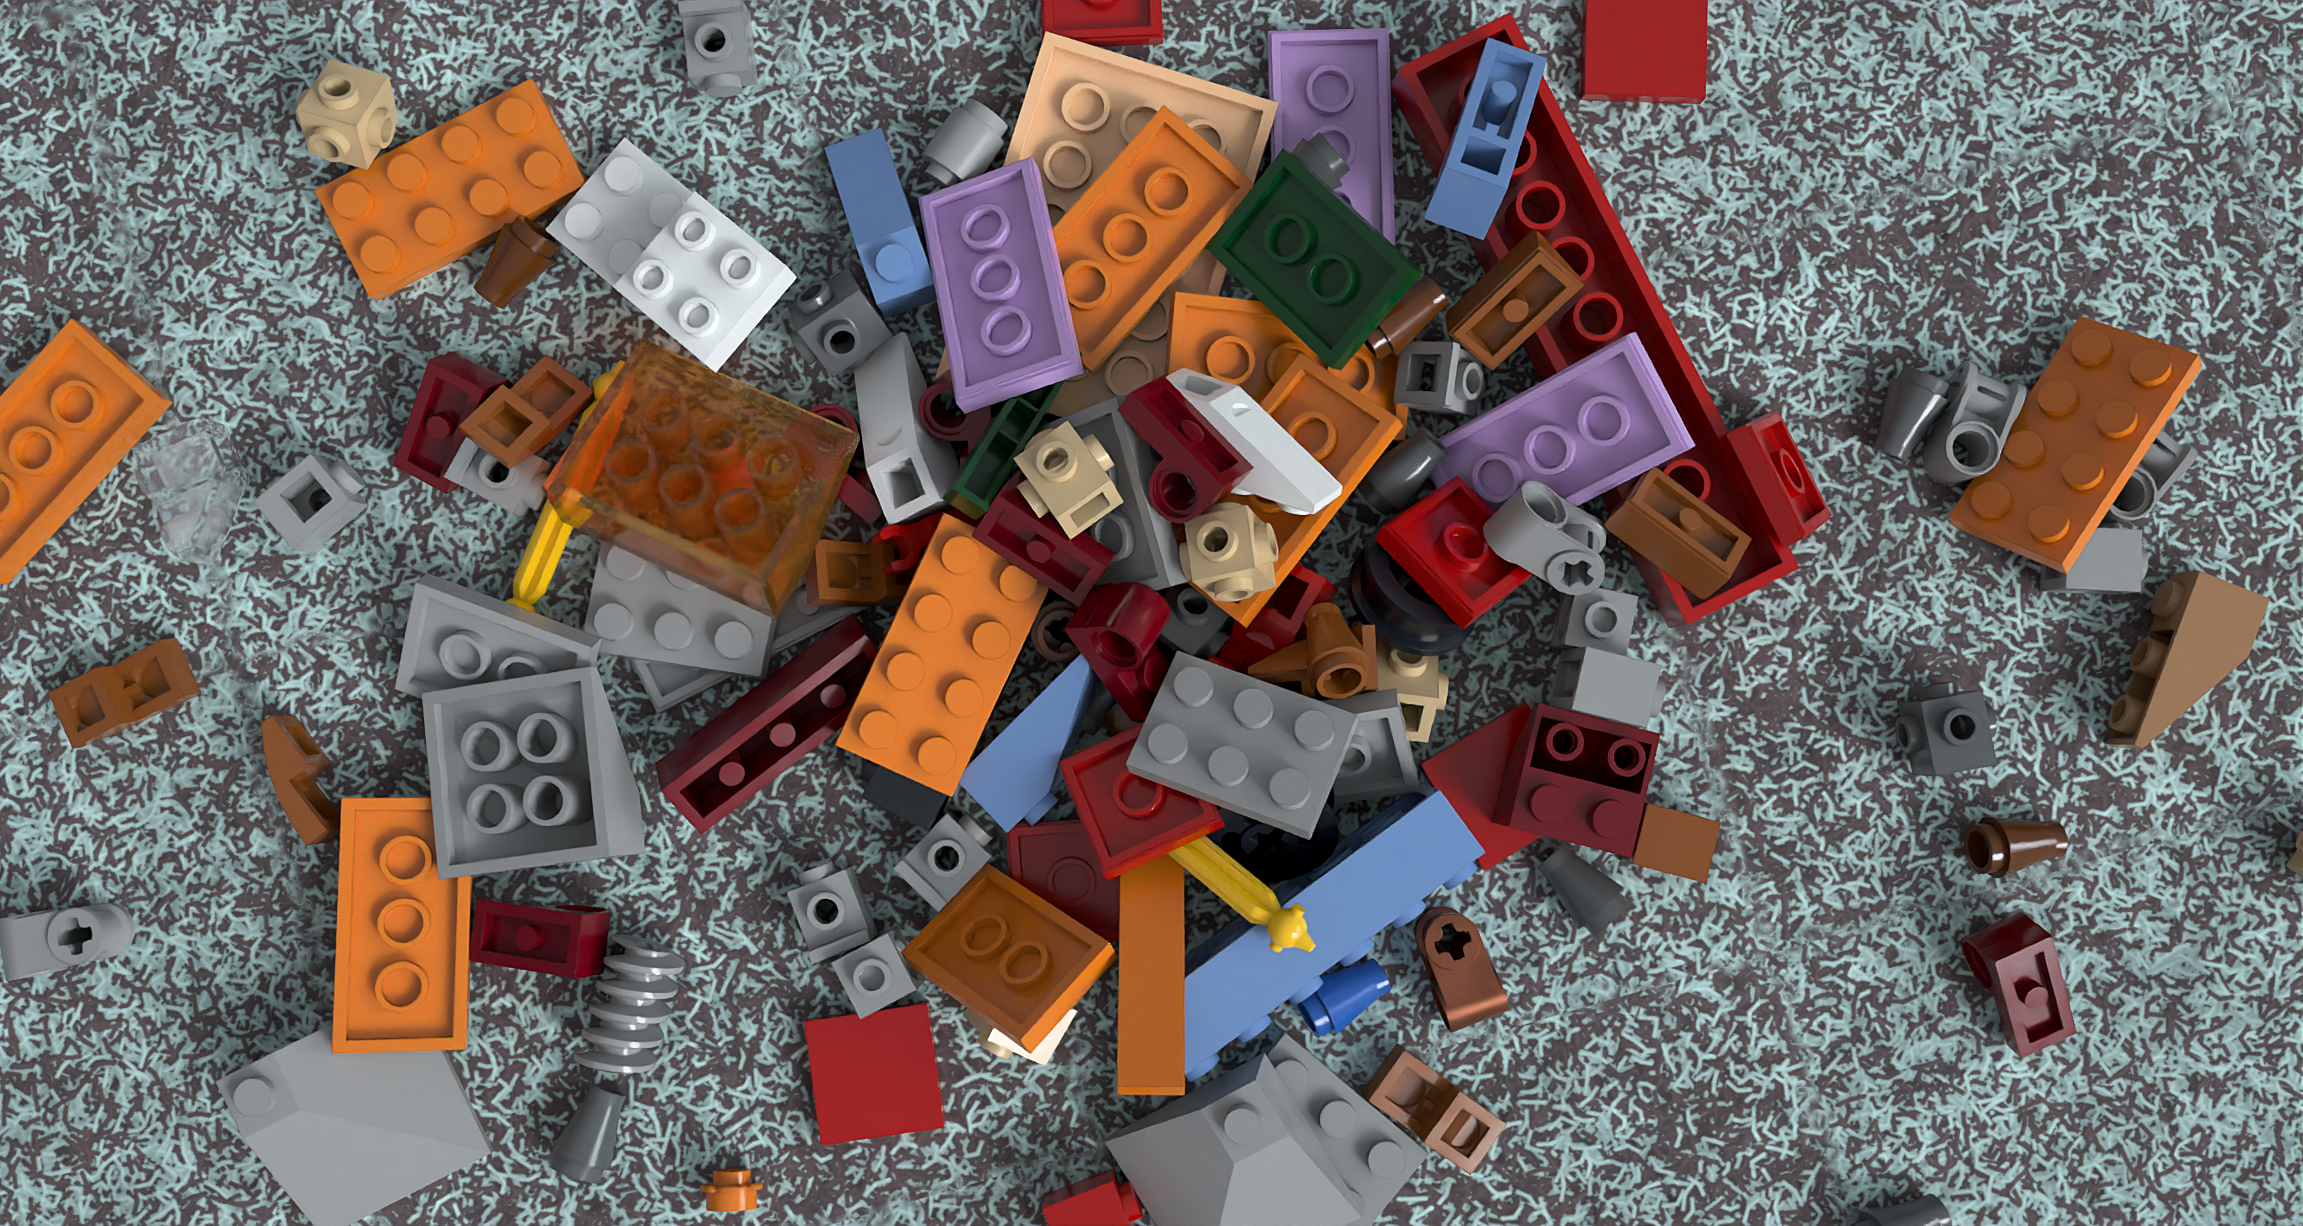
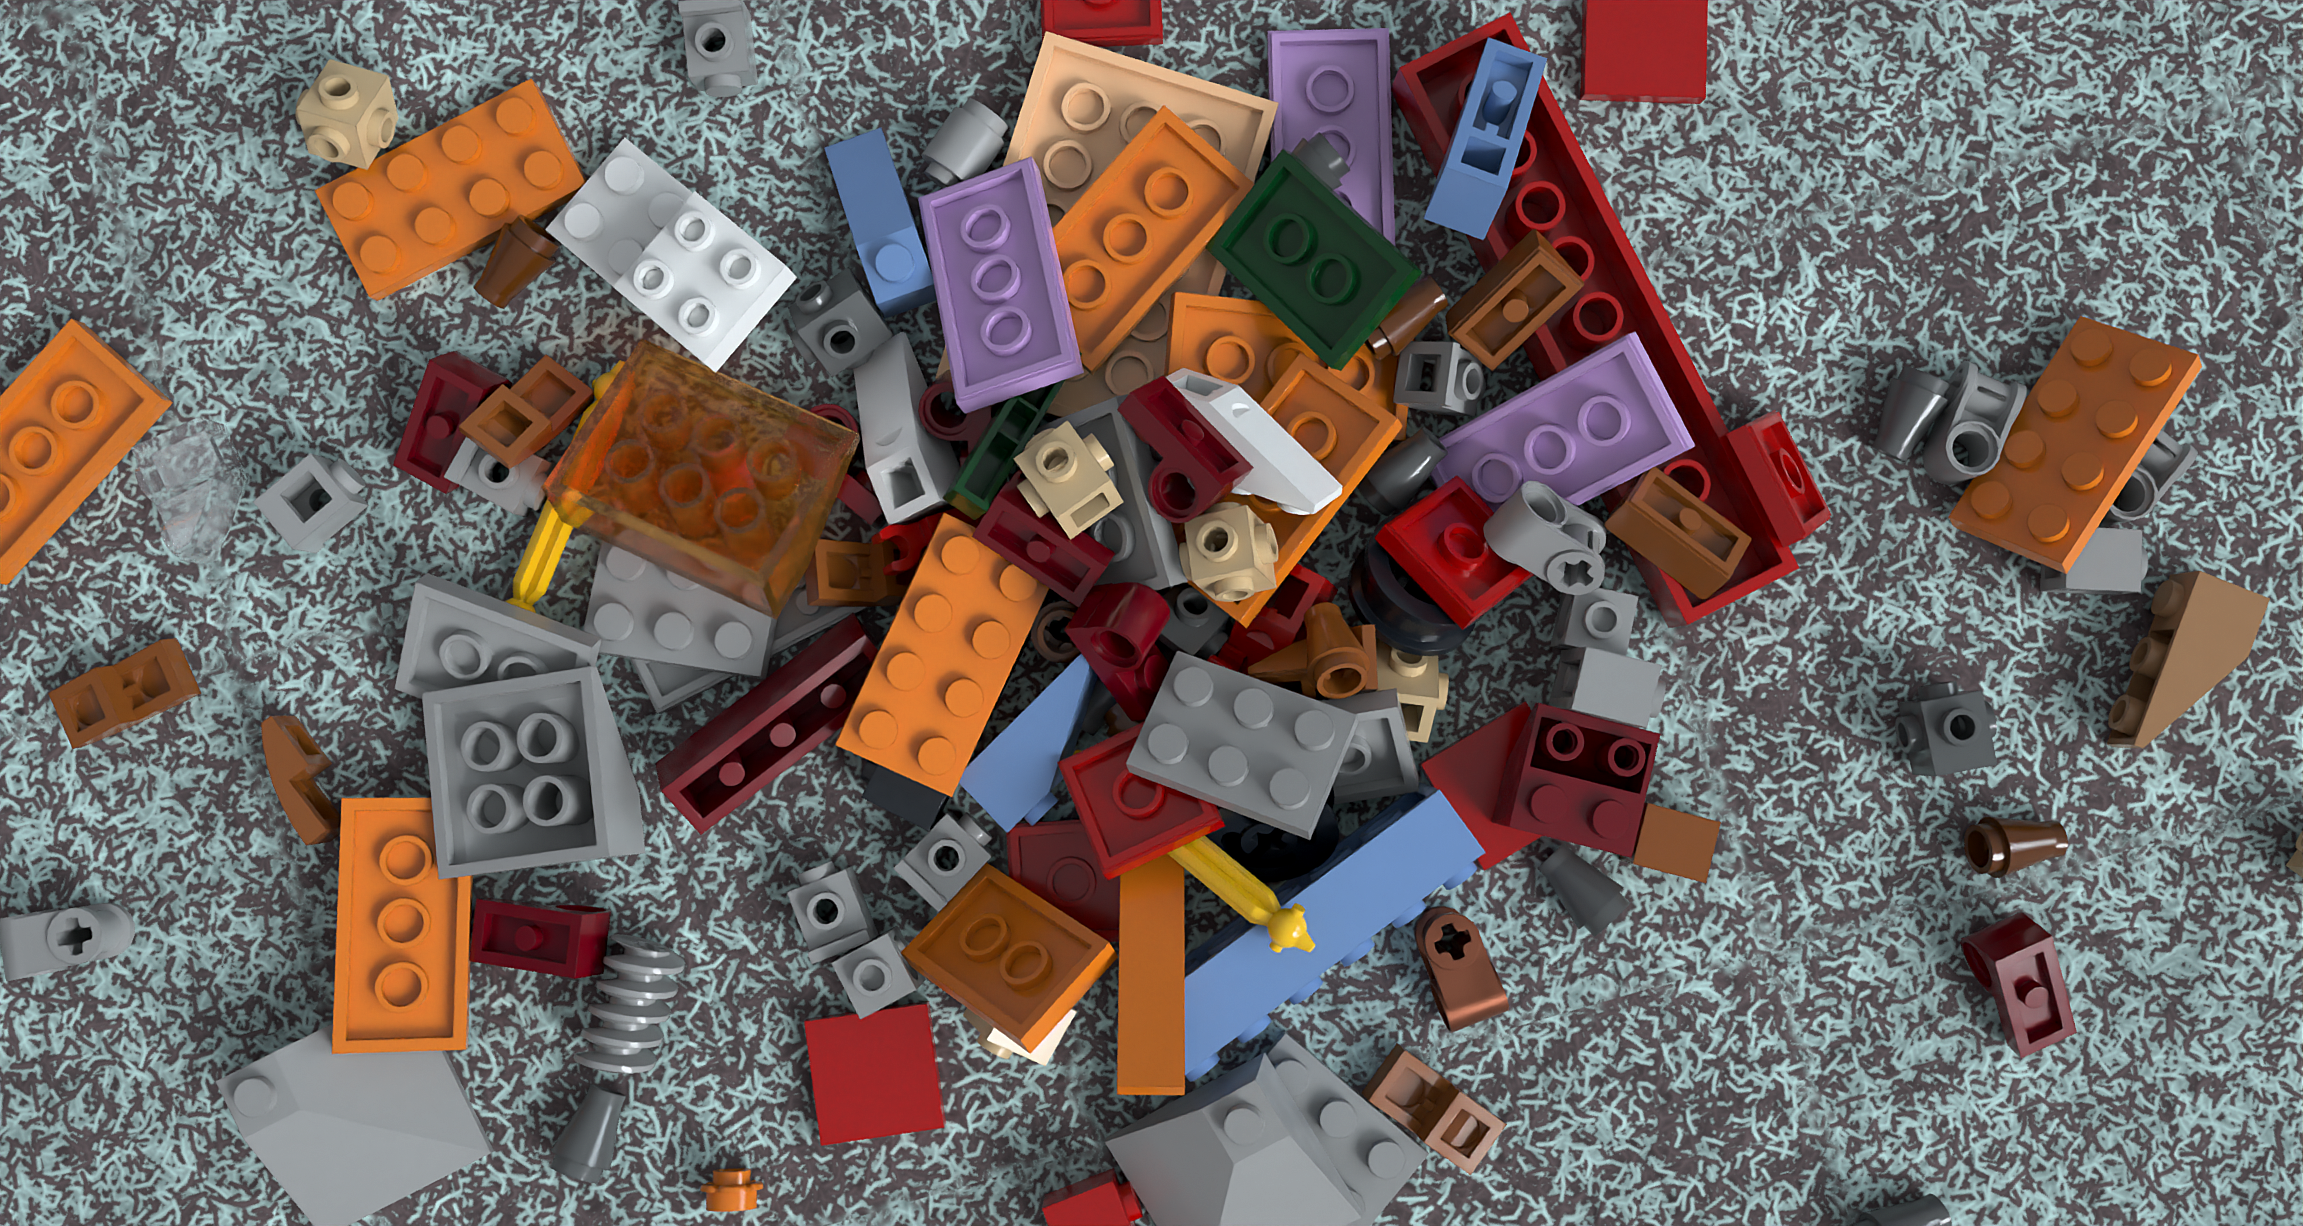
blue cone [1296,958,1391,1038] -> none

